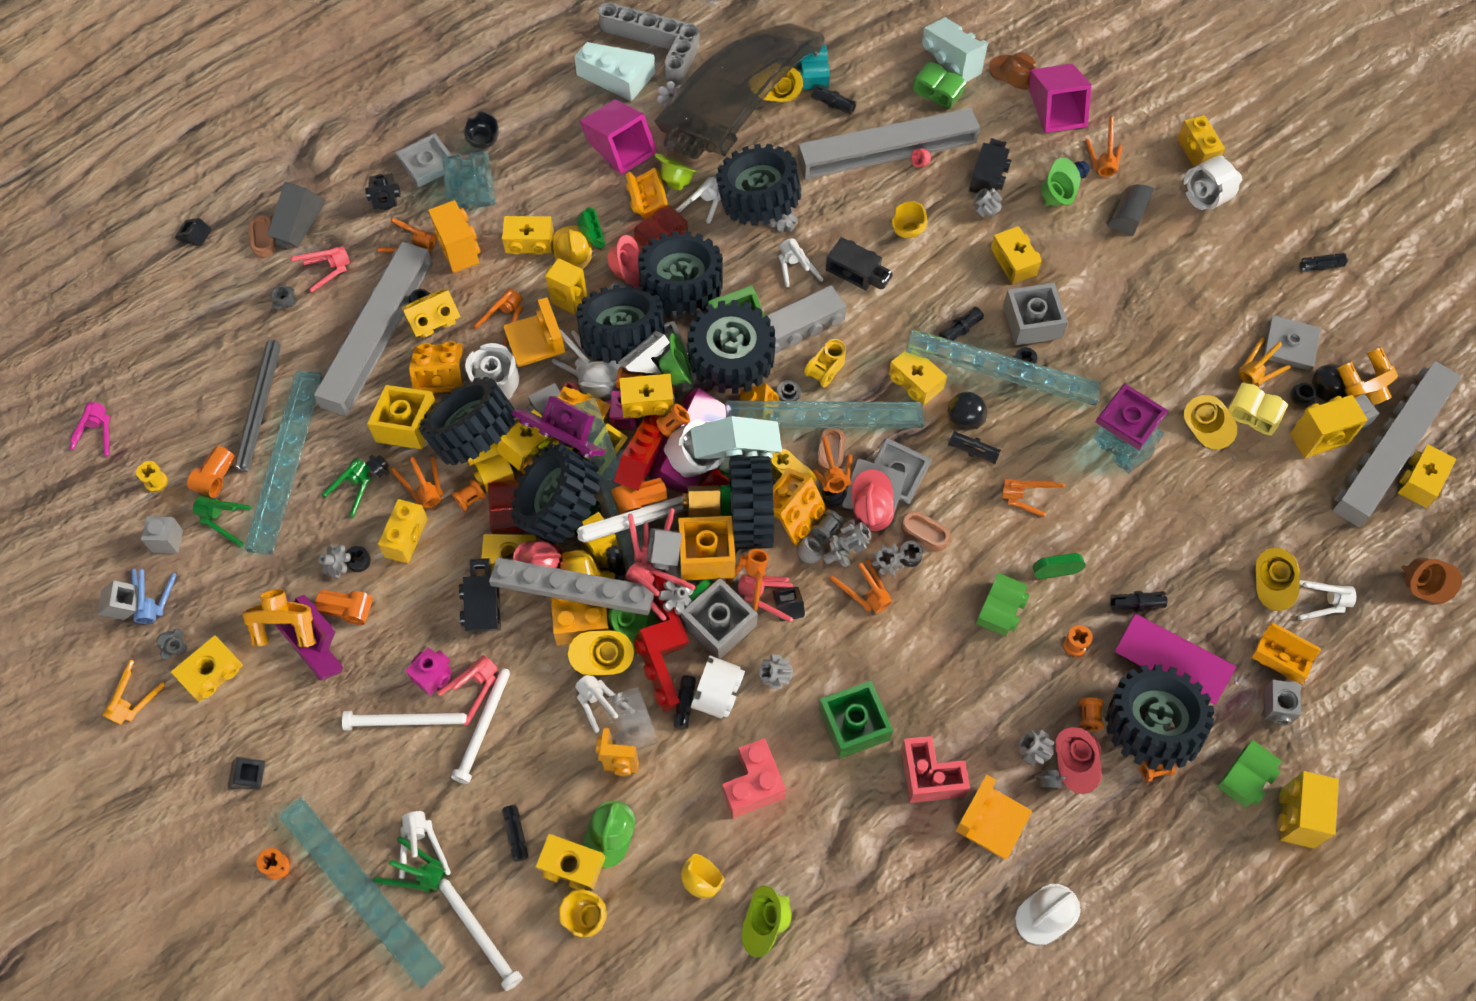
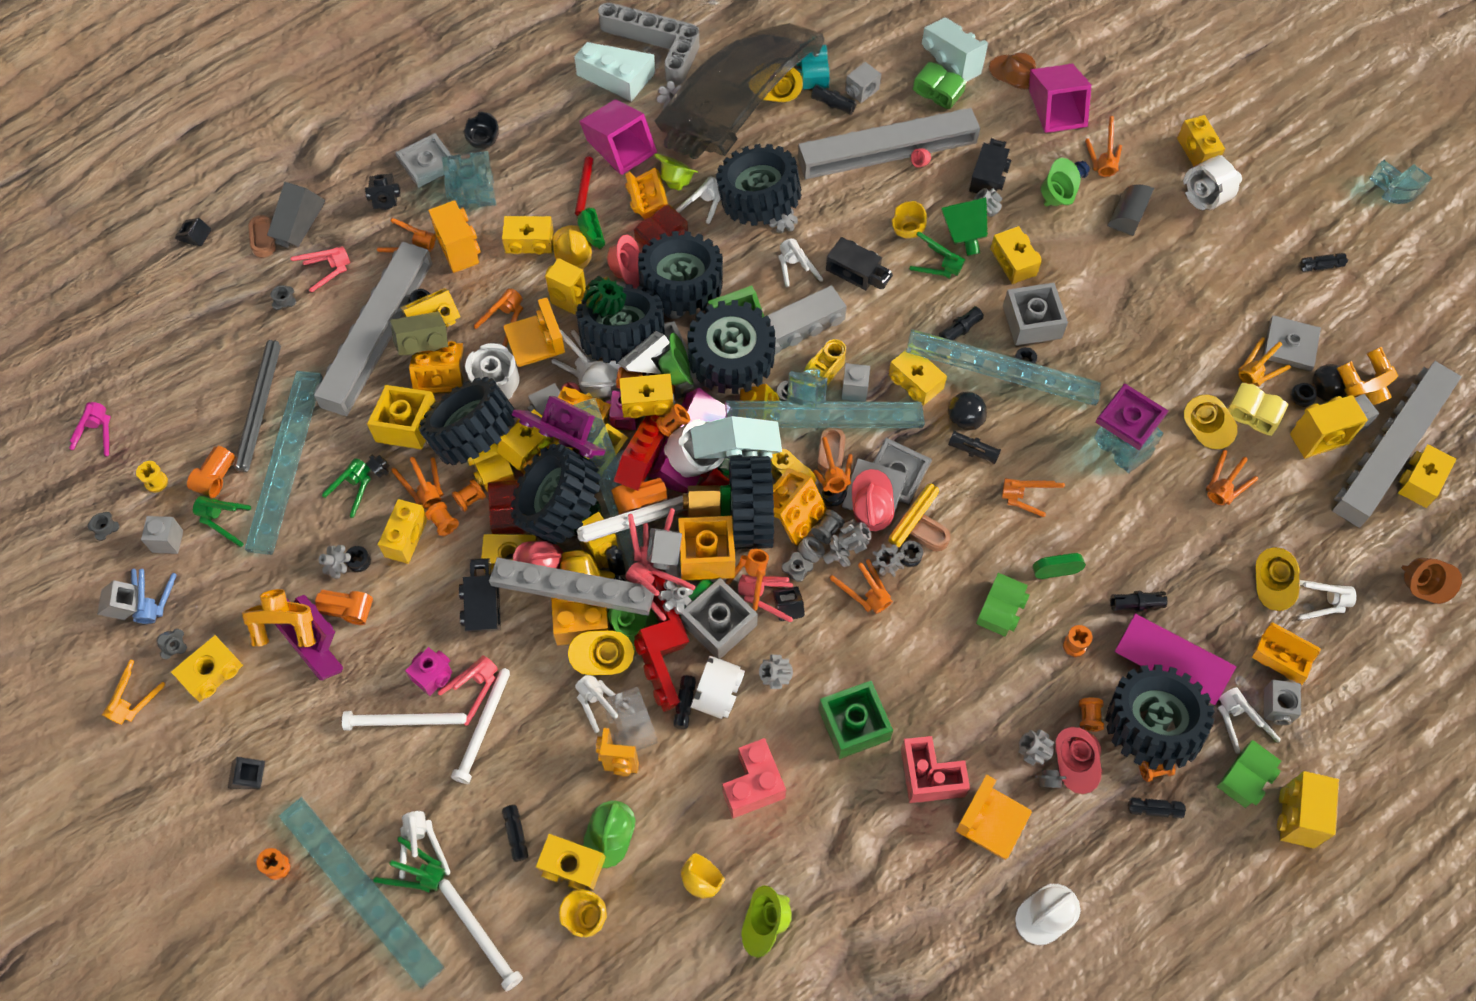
none -> dark grey plate [87,512,120,541]
none -> olive brick [390,311,448,356]
none -> orange bush [425,502,459,536]
none -> red bar [575,156,594,216]
none -> dark green gear [583,276,627,318]
none -> dark grey plate [782,552,813,582]
none -> clear light blue brick [787,368,828,408]
none -> light grey brick [841,363,870,402]
none -> light grey brick [845,62,881,103]
none -> yellow axle [888,483,939,547]
none -> green plant [909,232,965,279]
none -> green torso [941,197,988,256]
none -> black axle [1128,797,1186,819]
none -> orange plant [1205,450,1258,506]
none -> white plant [1218,687,1281,754]
none -> clear light blue brick [1369,160,1432,204]

